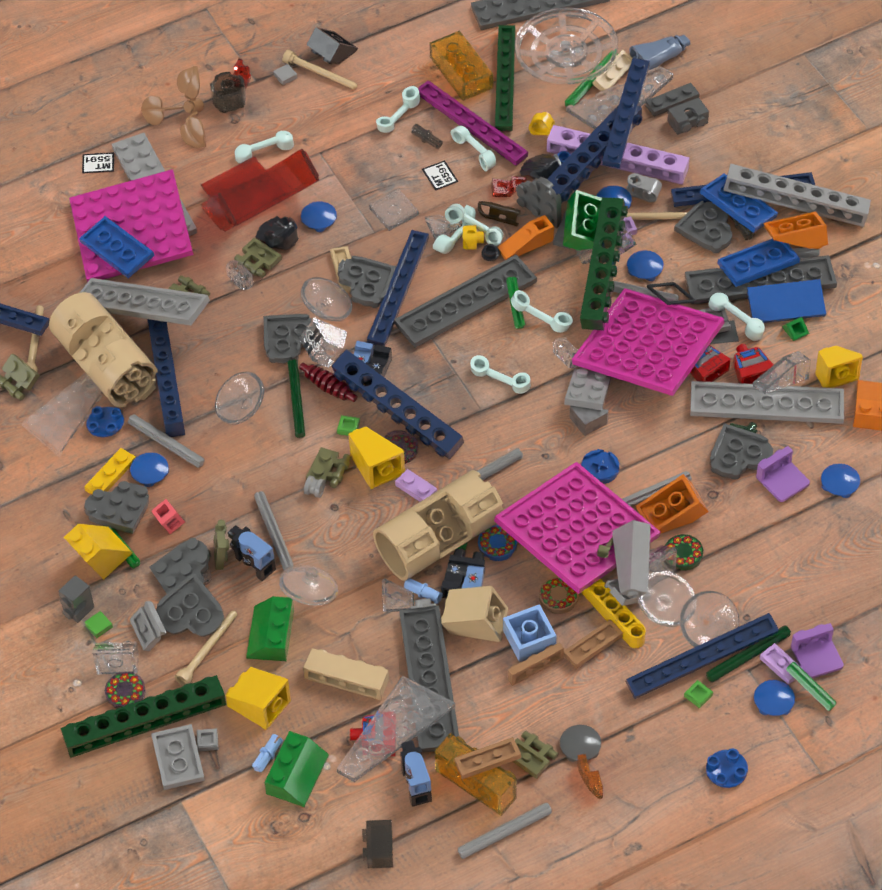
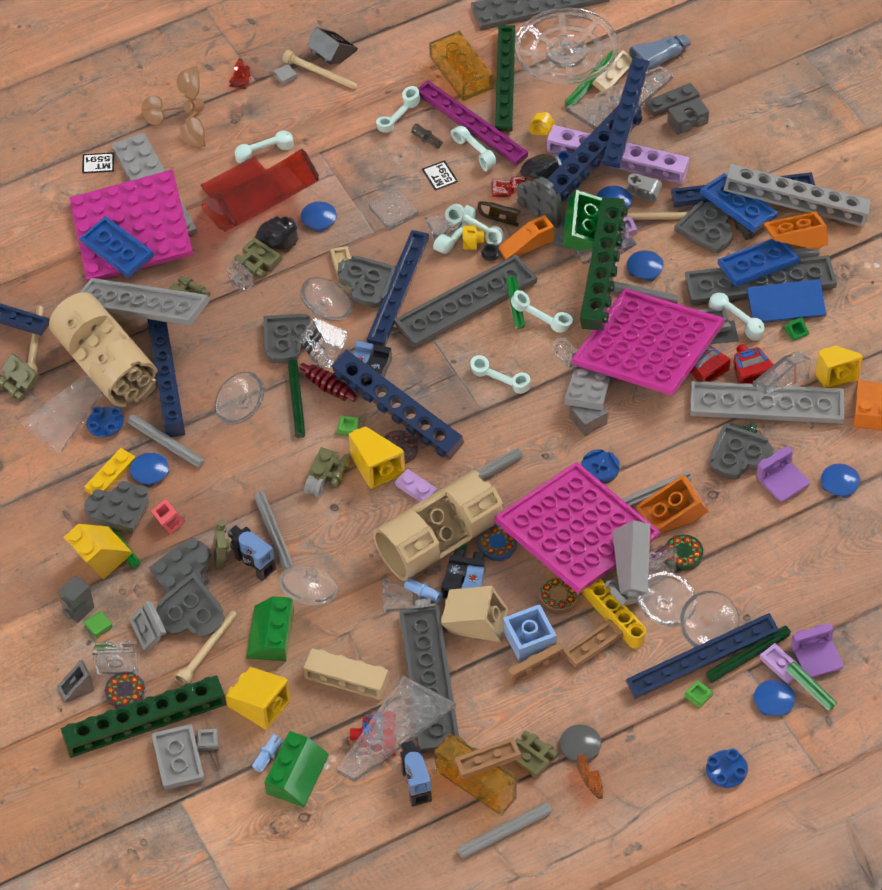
clear smoke brick [210,72,246,113] -> none
clear smoke brick [362,820,393,869] -> none
olive hand [597,537,613,558] -> none
black piece [647,282,695,305] -> none
none -> flat silver slope [57,660,94,702]

